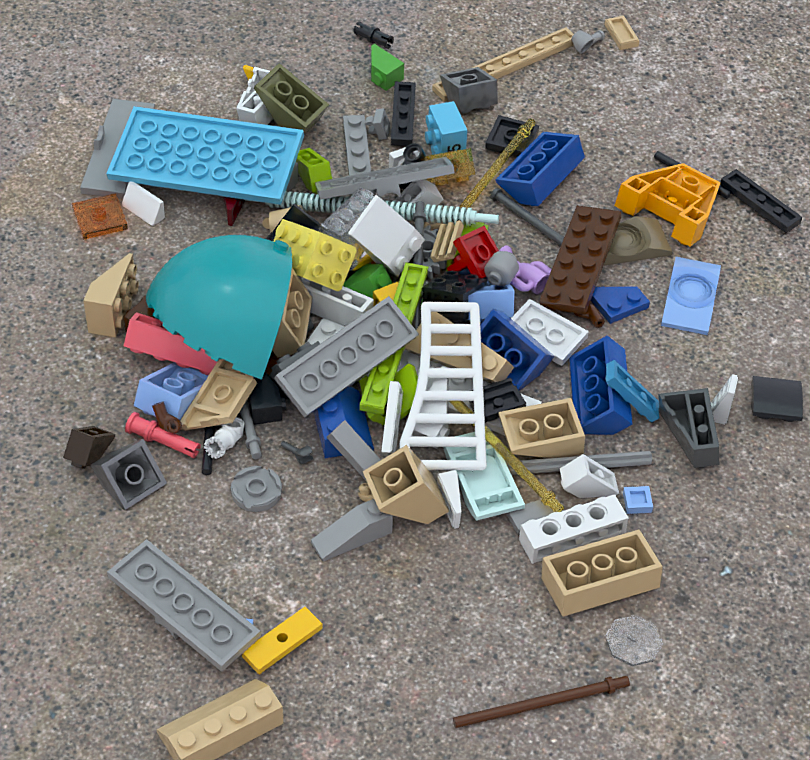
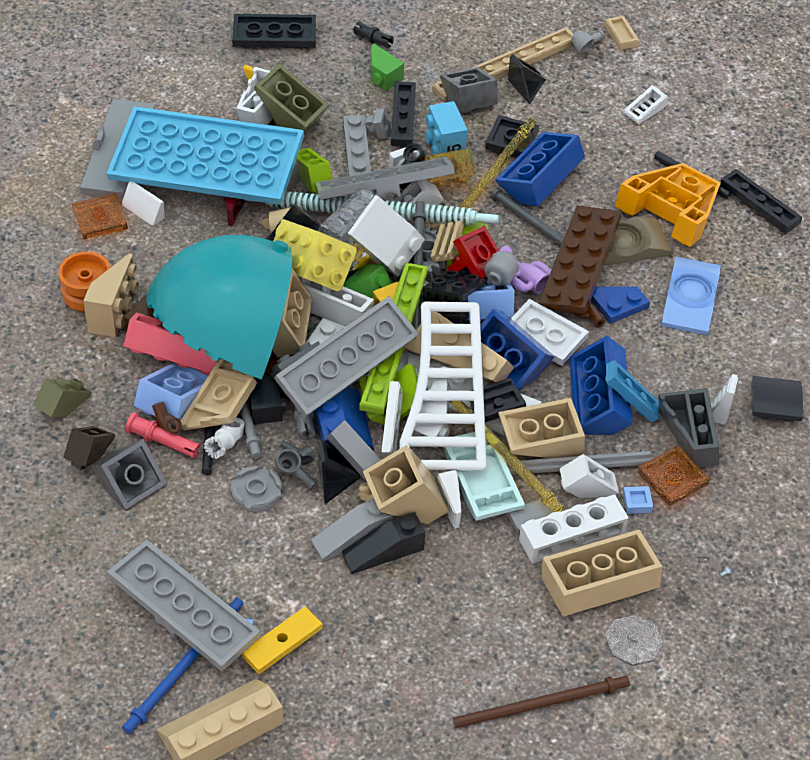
none -> olive slope [33,377,92,418]
none -> orange wheel [58,251,111,312]
none -> blue bar [122,597,244,734]
none -> black plate [232,14,316,48]
none -> dark grey bar [275,449,318,491]
none -> light grey pin [294,405,316,440]
none -> black slope [318,440,361,504]
none -> black slope [342,512,425,574]
none -> black slope [508,54,546,105]
none -> white slope [623,85,668,125]
none -> clear orange plate [638,445,710,507]

